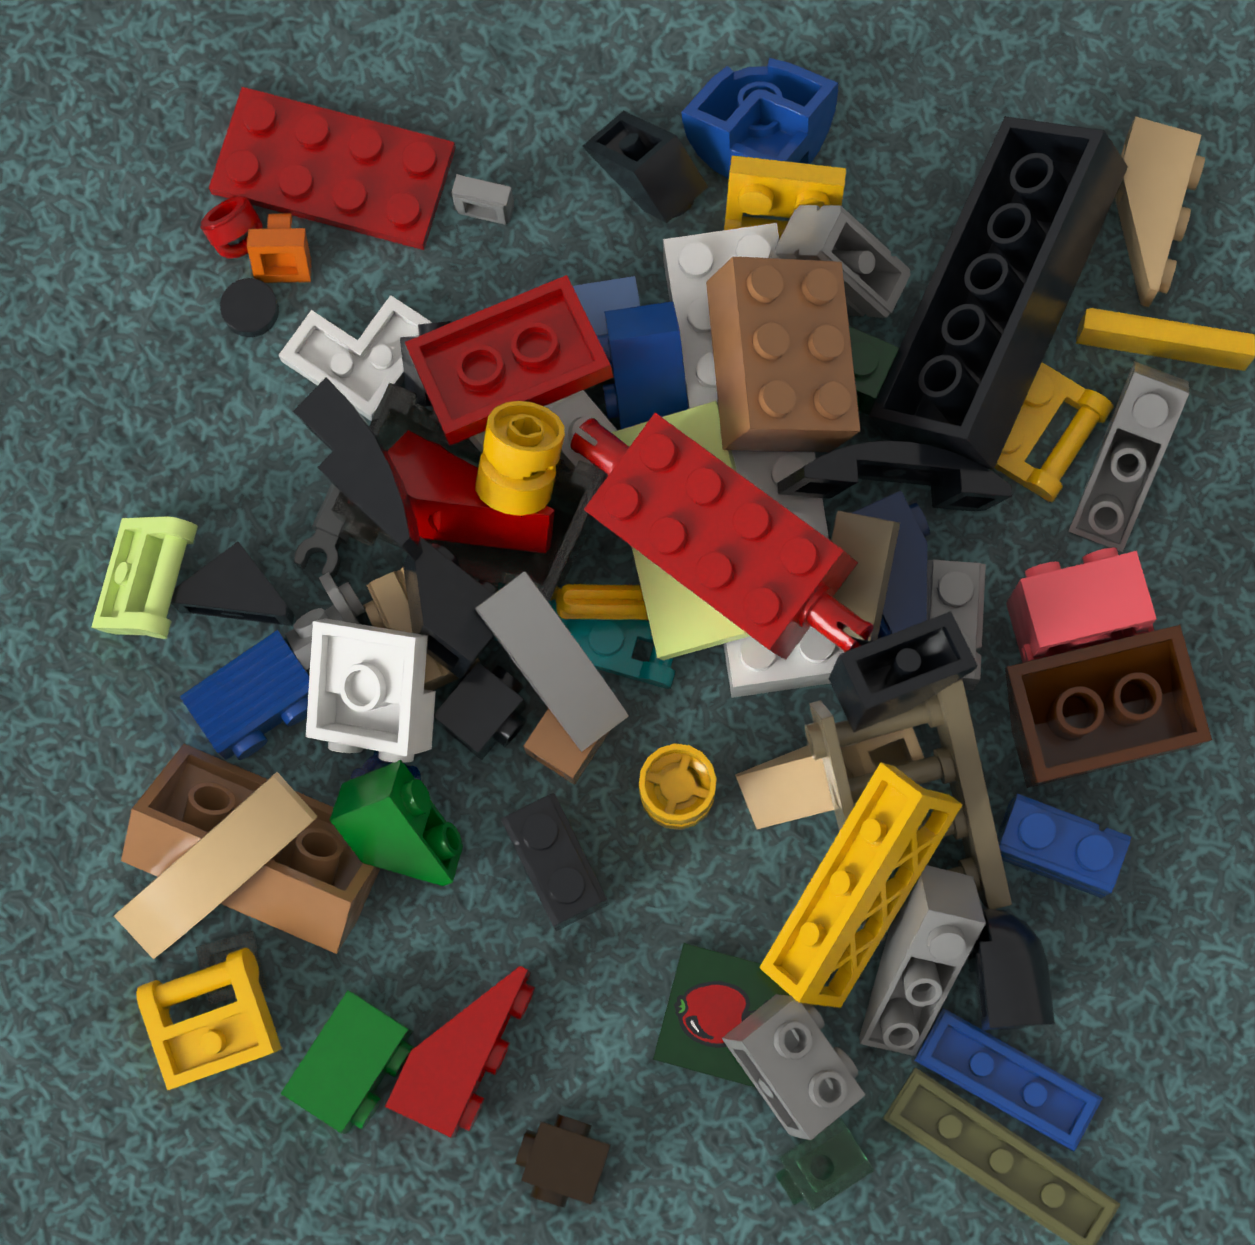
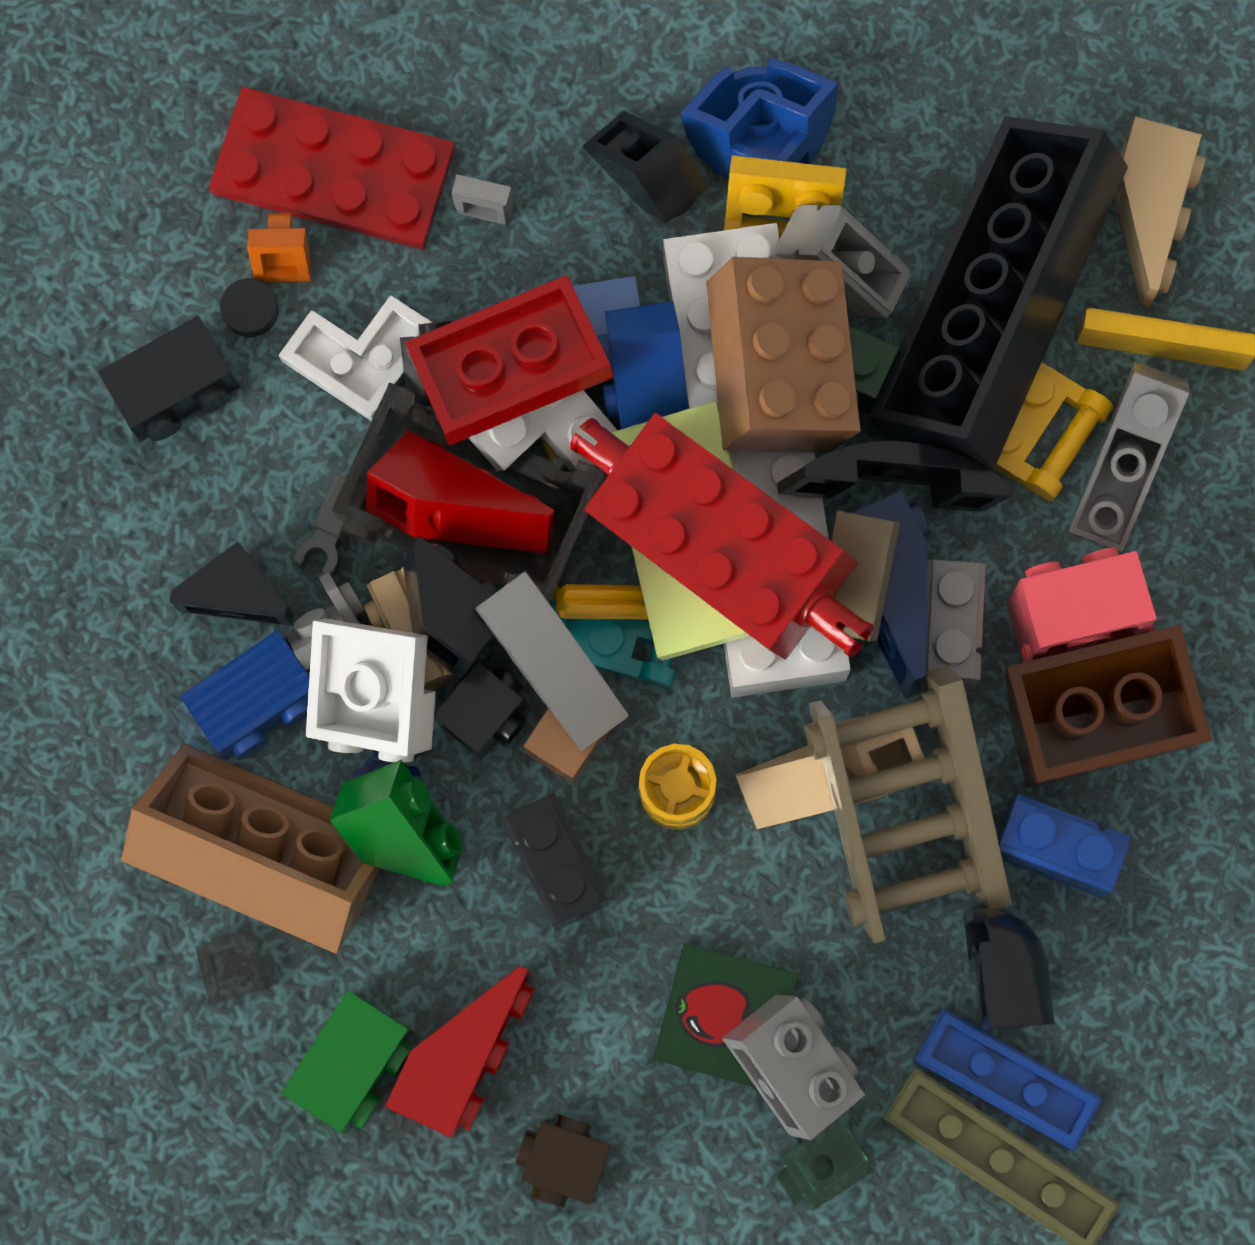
yellowish green plate [91,517,198,639] -> none
tan slope [114,772,318,959] -> none
yellow plate [136,947,282,1091] -> none
red tile [200,196,263,259] -> none
black slope [293,377,423,560] -> none
yellow wheel [475,401,565,516] -> none
yellow fence [759,762,963,1008] -> none
black slope [828,611,978,732] -> none
light grey slope [859,865,986,1056] -> none
none -> black brick [98,315,240,442]

